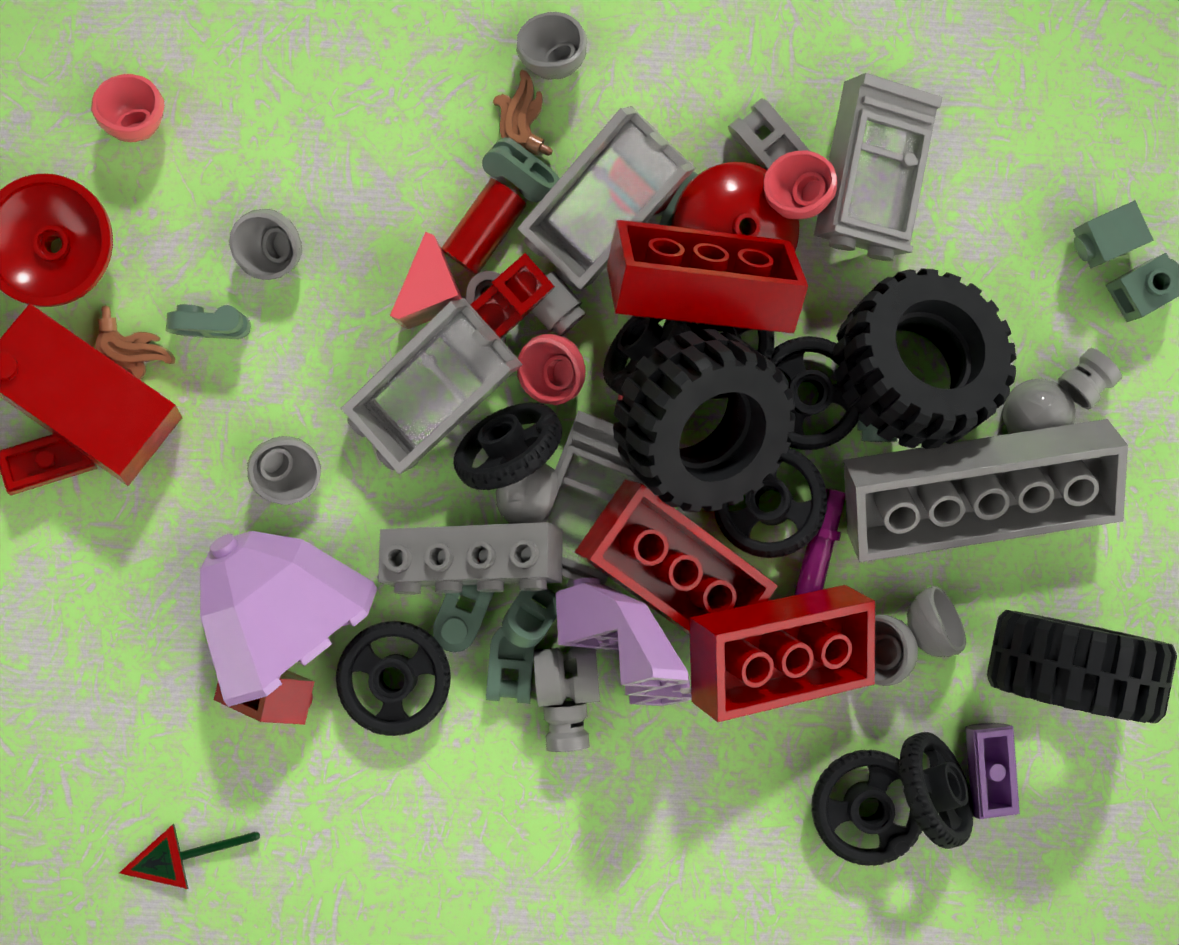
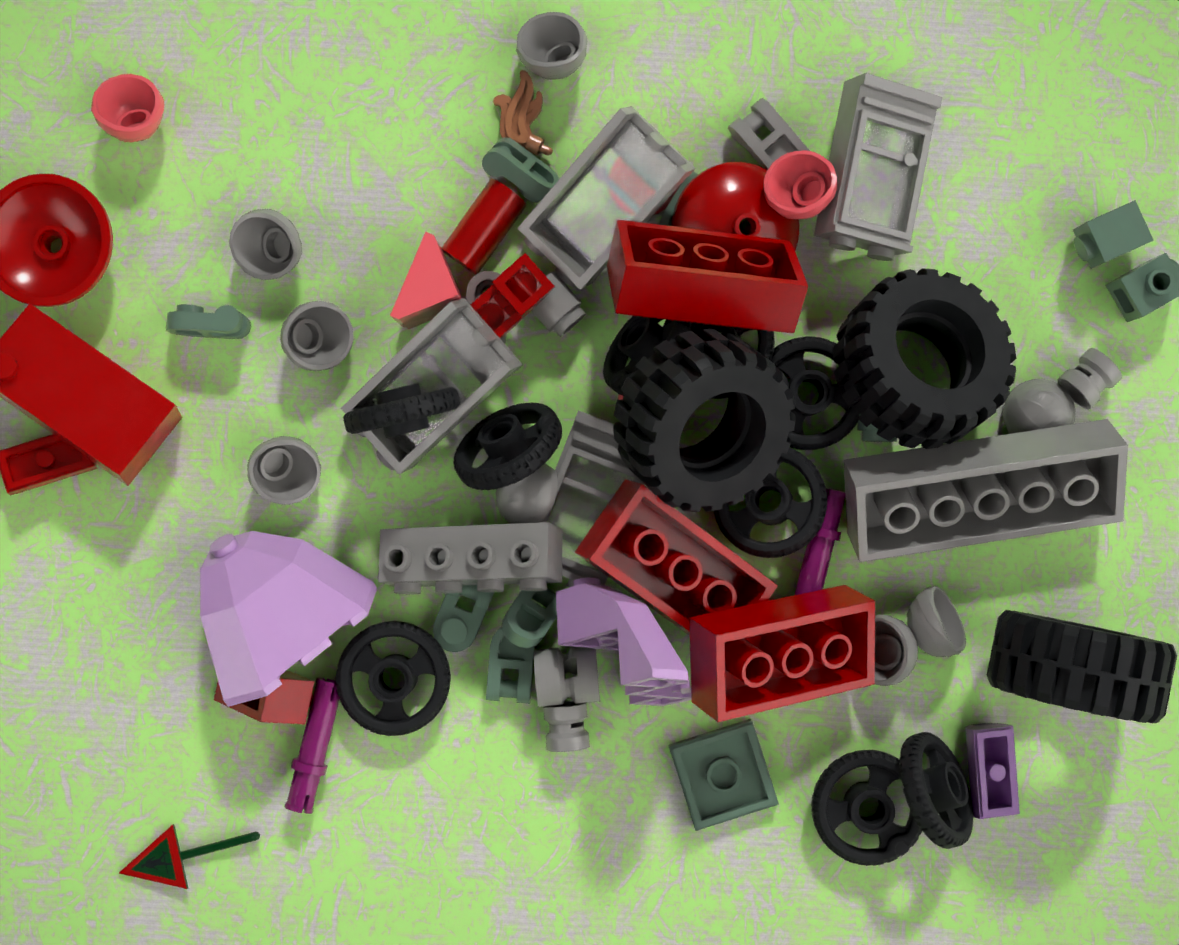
nougat piece [95,305,175,379] -> none
coral piece [517,334,585,405] -> none
none -> light grey piece [280,301,354,371]
none -> magenta pin [284,677,340,814]
none -> black wheel [343,383,461,438]
none -> sand green tile [668,719,779,831]

